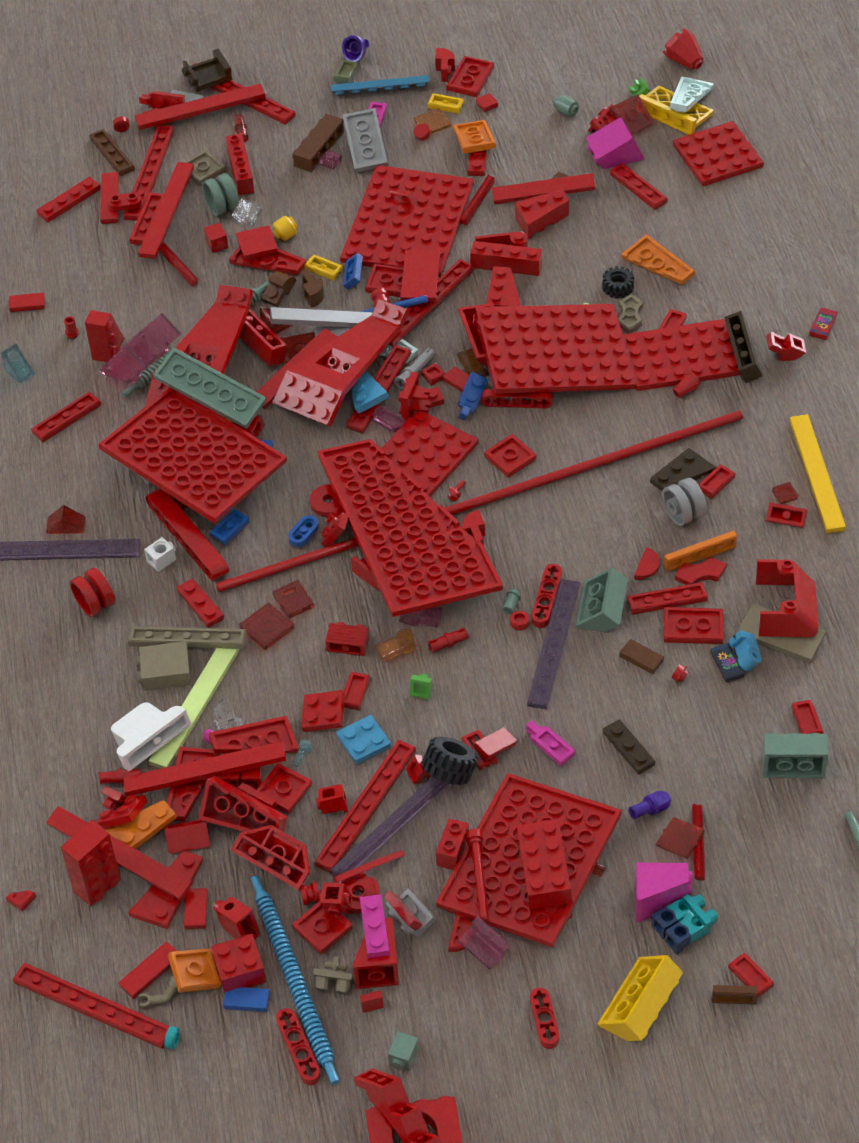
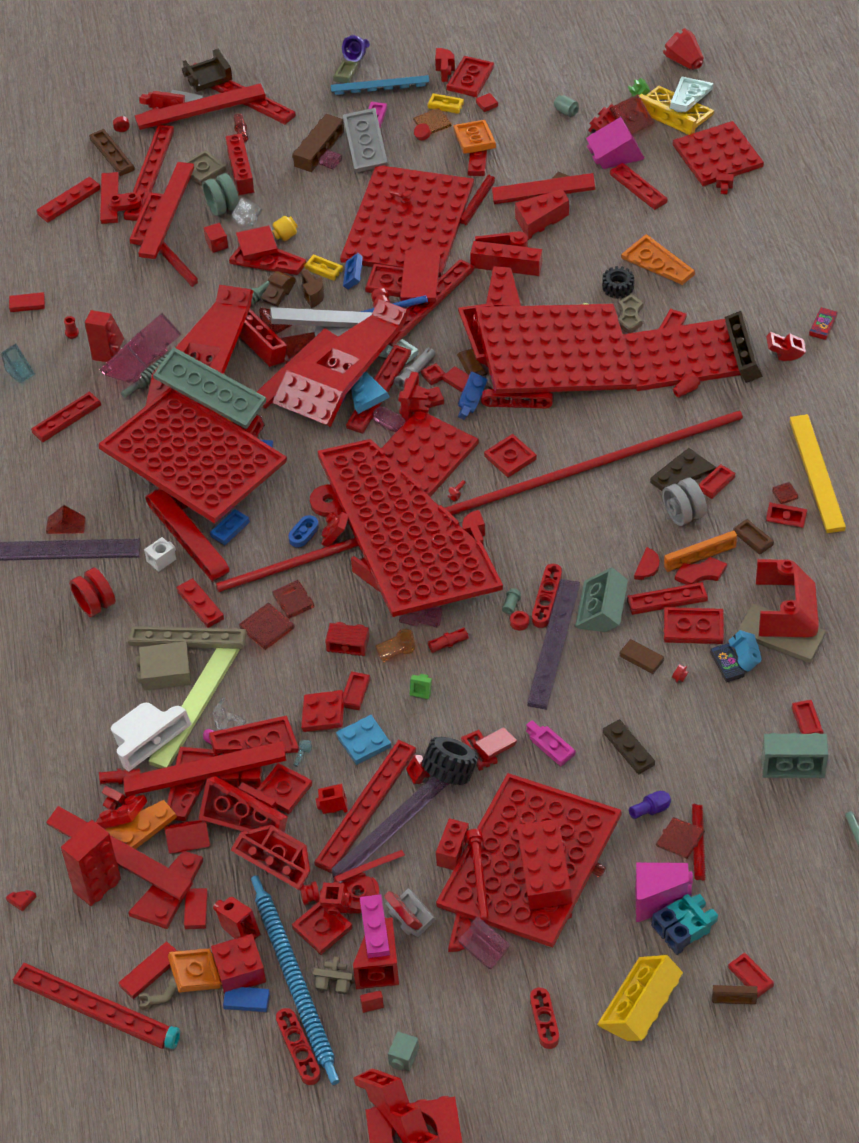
none -> red tile [716,174,734,194]
none -> reddish brown tile [733,519,774,555]

